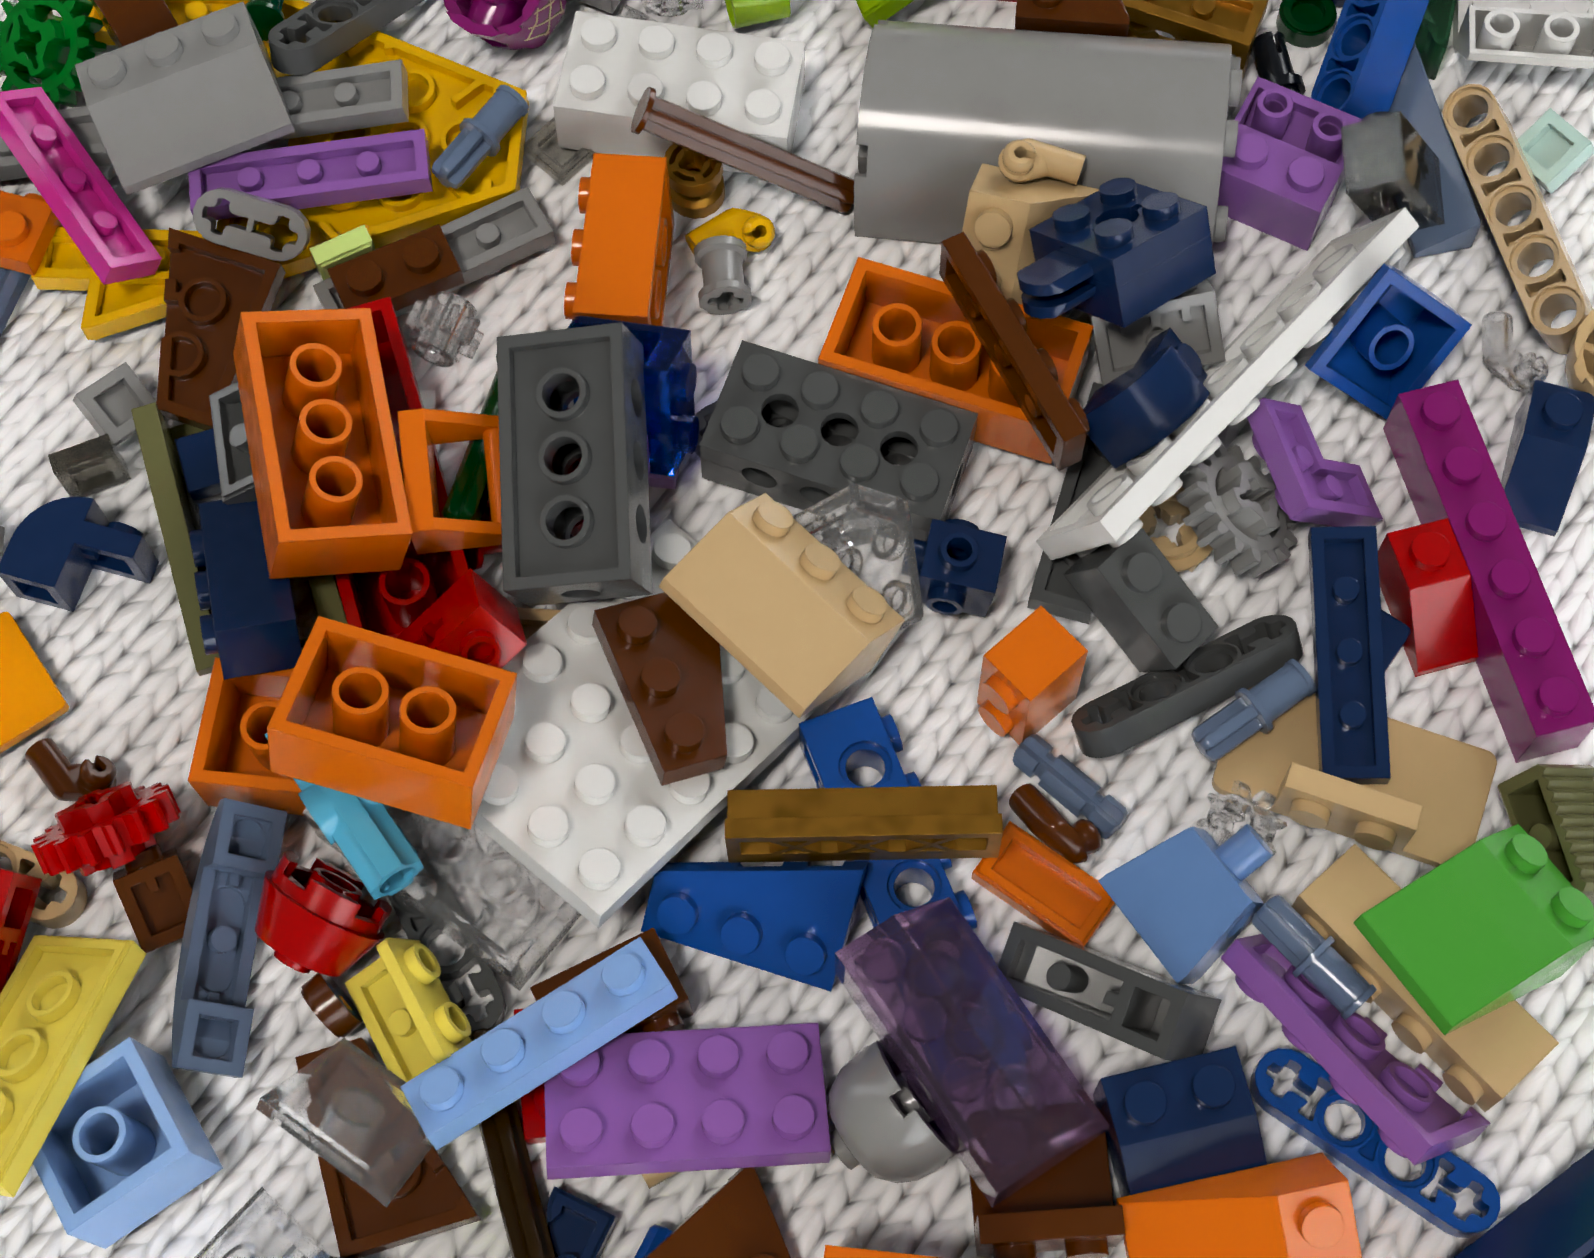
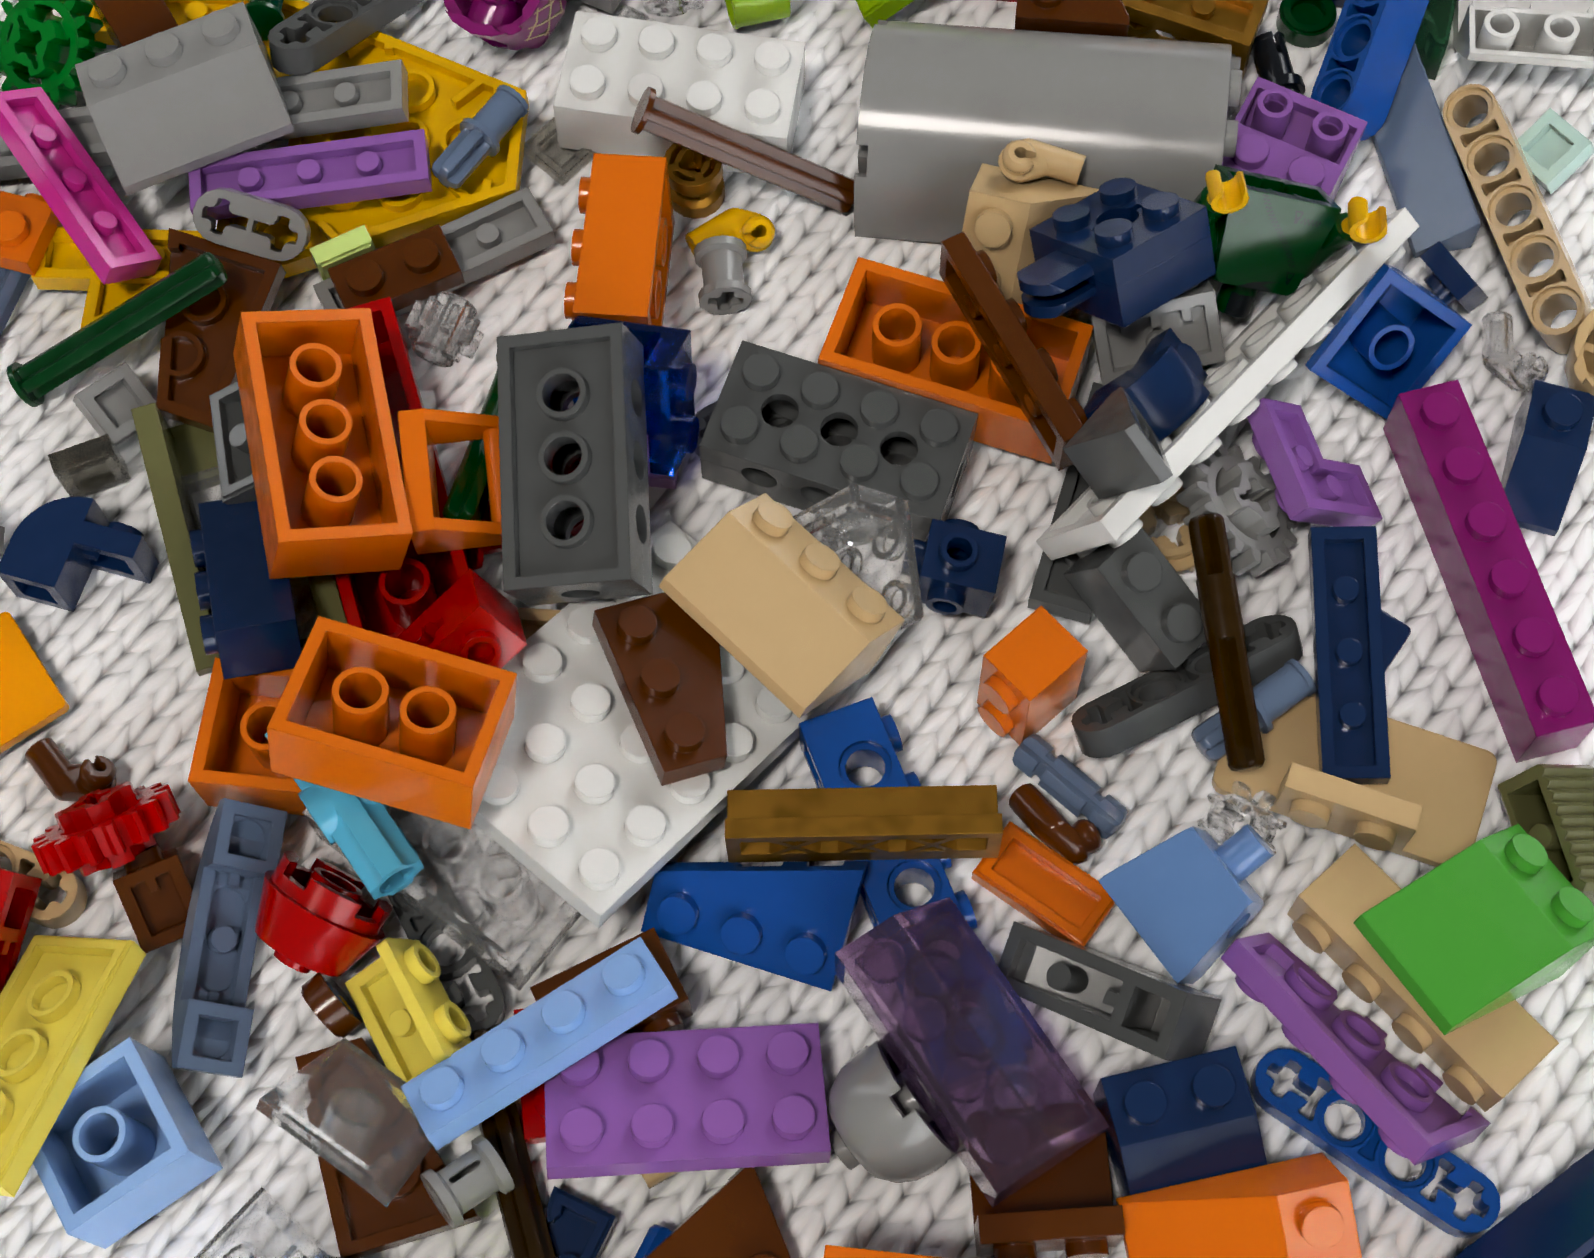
dark blue tile [175,428,221,501] -> none
sand blue axle [1251,895,1377,1020] -> none
clear smoke brick [1341,111,1445,230] -> none
red slope [1378,518,1479,677] -> none
none -> dark green axle [7,252,228,407]
none -> light grey bush [420,1135,515,1229]
none -> dark grey slope [1062,386,1173,499]
none -> dark brown axle [1188,513,1265,772]
none -> dark green torso [1193,164,1387,318]
none -> dark blue plate [1420,241,1488,313]

